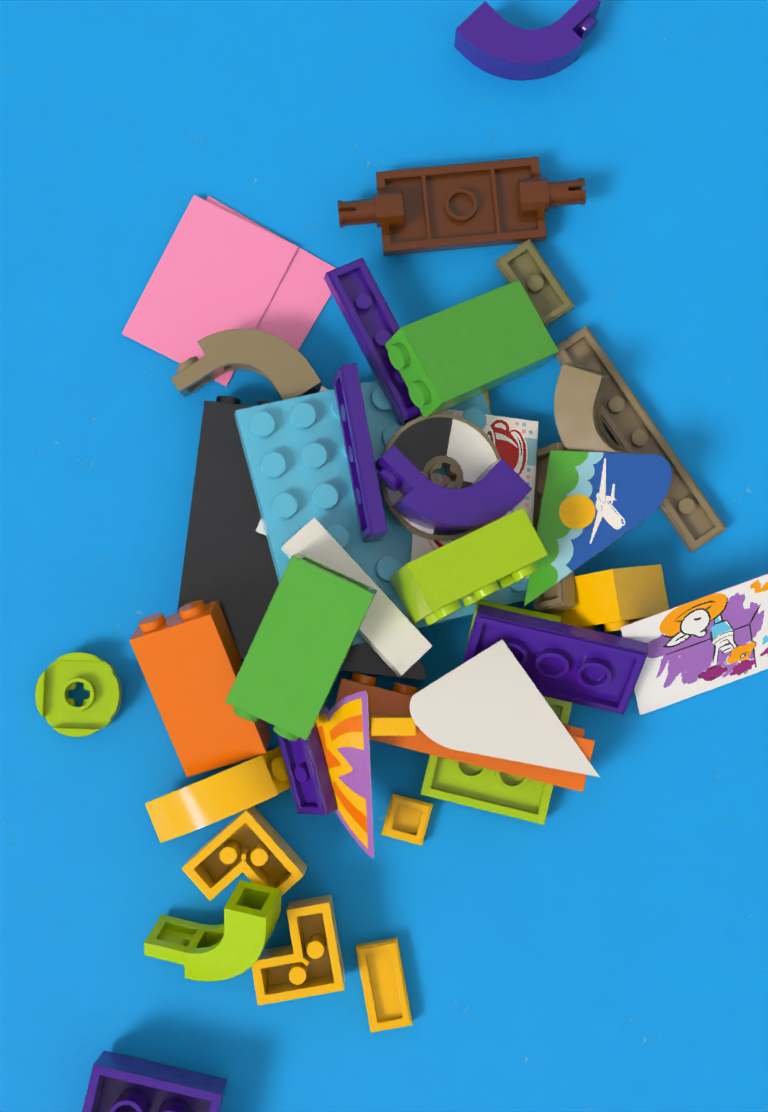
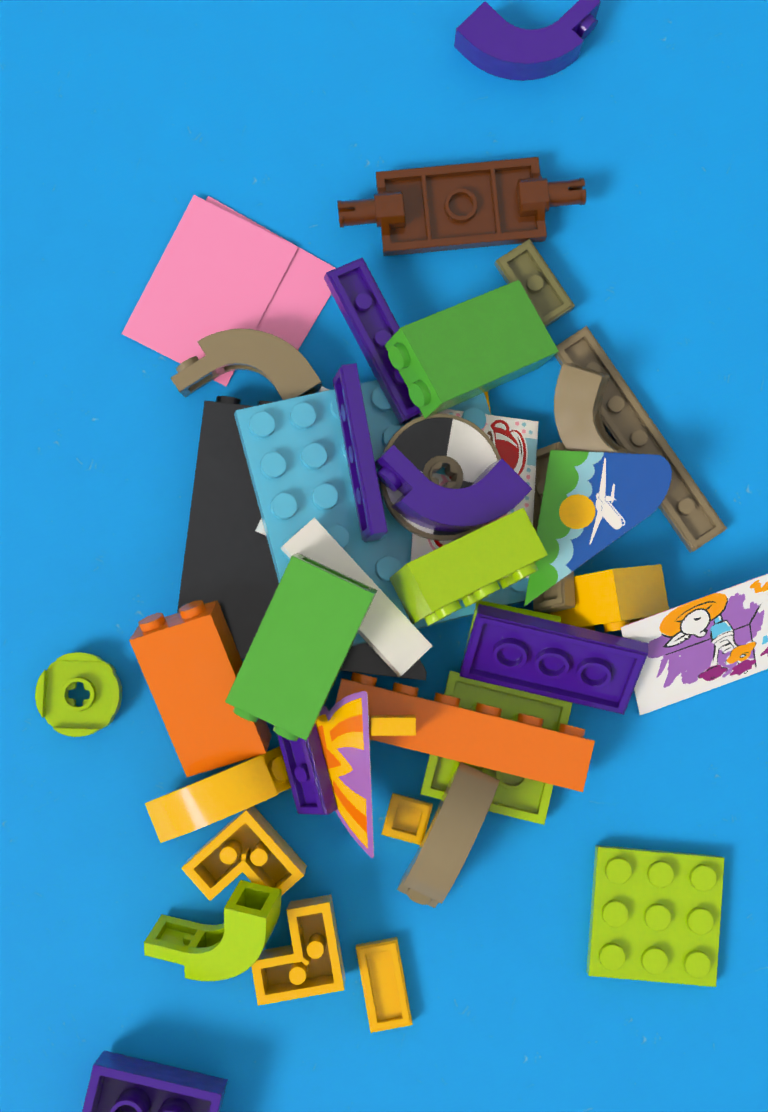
white sticker [409,639,600,777] -> none
none -> dark tan arch [397,762,500,908]
none -> lime plate [586,845,725,987]

